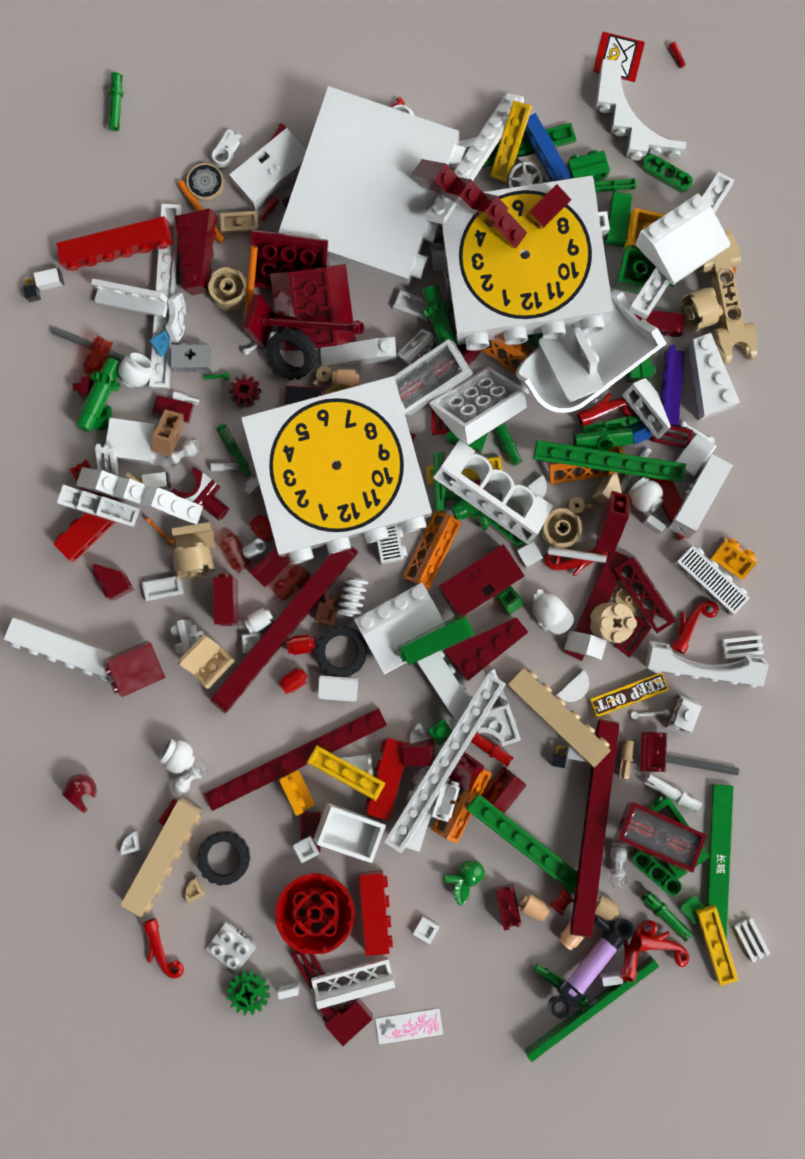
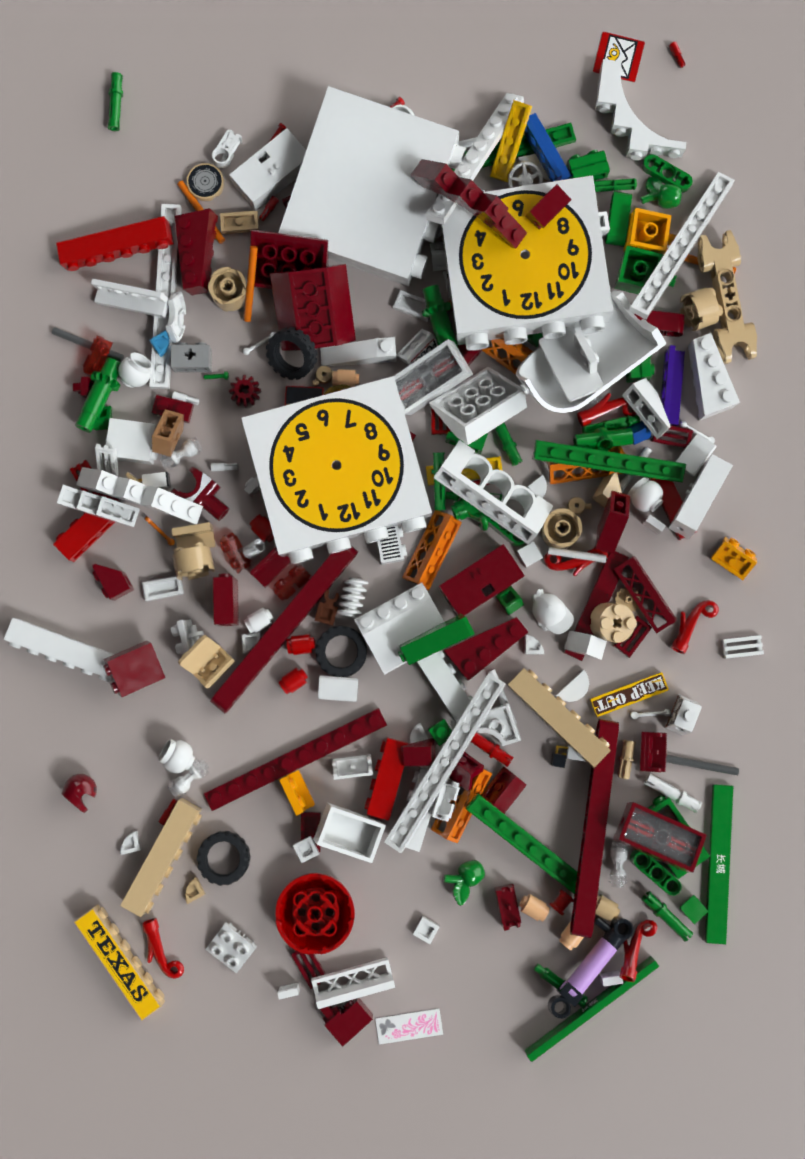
piece [23,267,65,302] -> none
green piece [216,424,251,477] -> none
green gear [227,970,270,1016] -> none
dark red tile [242,294,364,348] -> none
yellow tile [307,745,385,801] -> none
red brick [359,870,393,956] -> none
red plant [632,931,690,967] -> none
white slope [636,194,731,285] -> none
white arch [645,641,769,687] -> none
white brick [673,545,750,616] -> none
yellow tile [696,905,739,986] -> none
white tile [733,917,770,963] -> none
none -> brick [74,905,165,1021]
none -> white tile [524,635,544,655]
none -> green piece [640,177,682,209]

